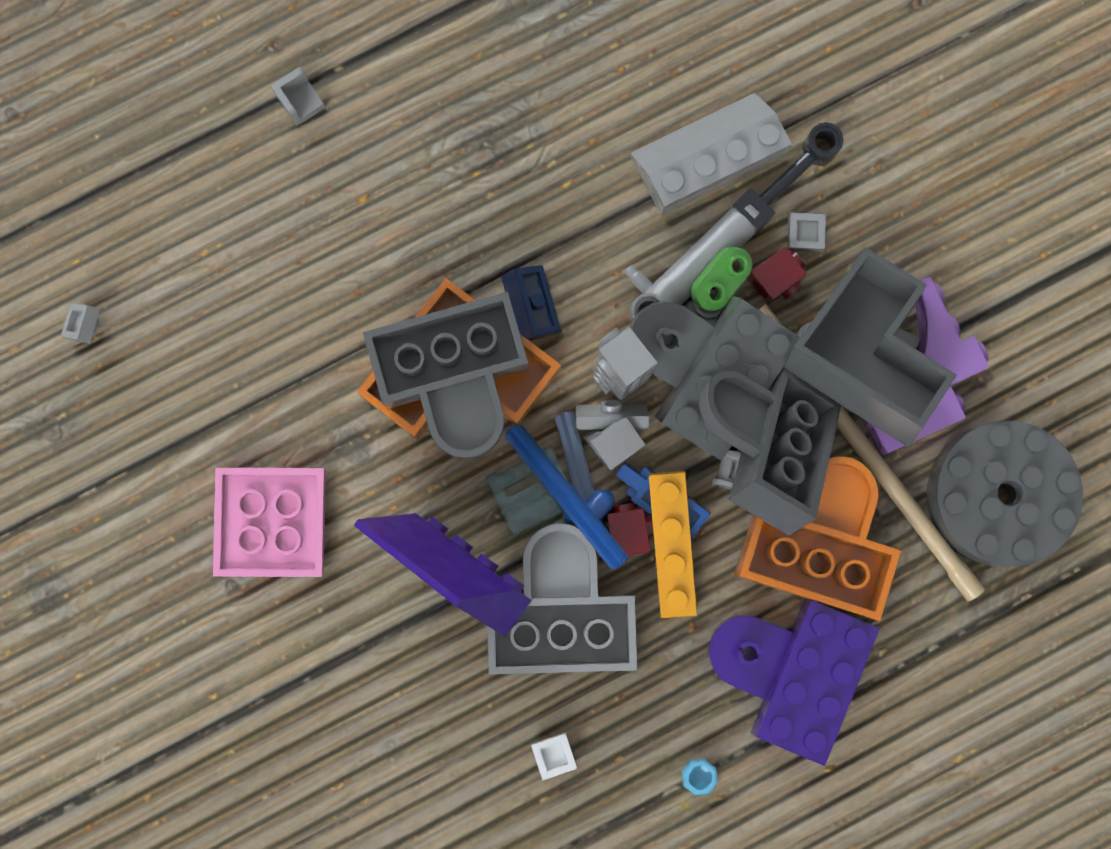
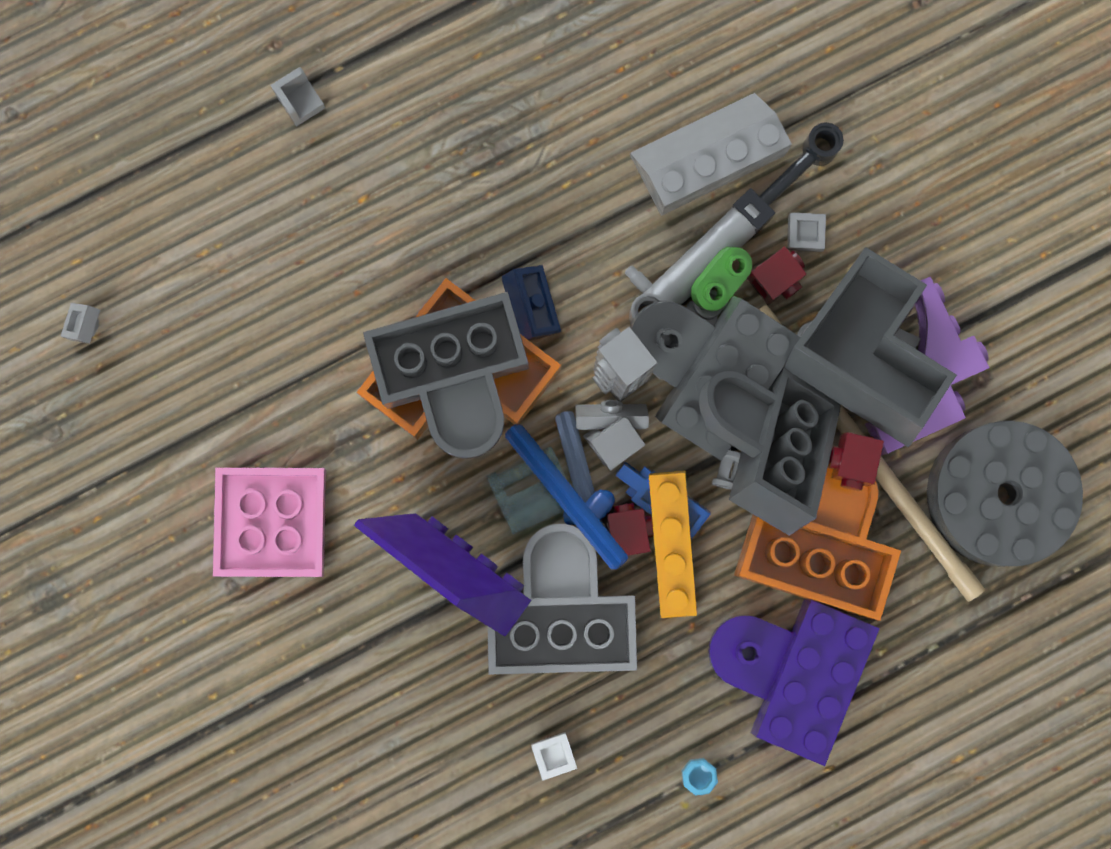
none -> dark red brick [828,432,884,491]

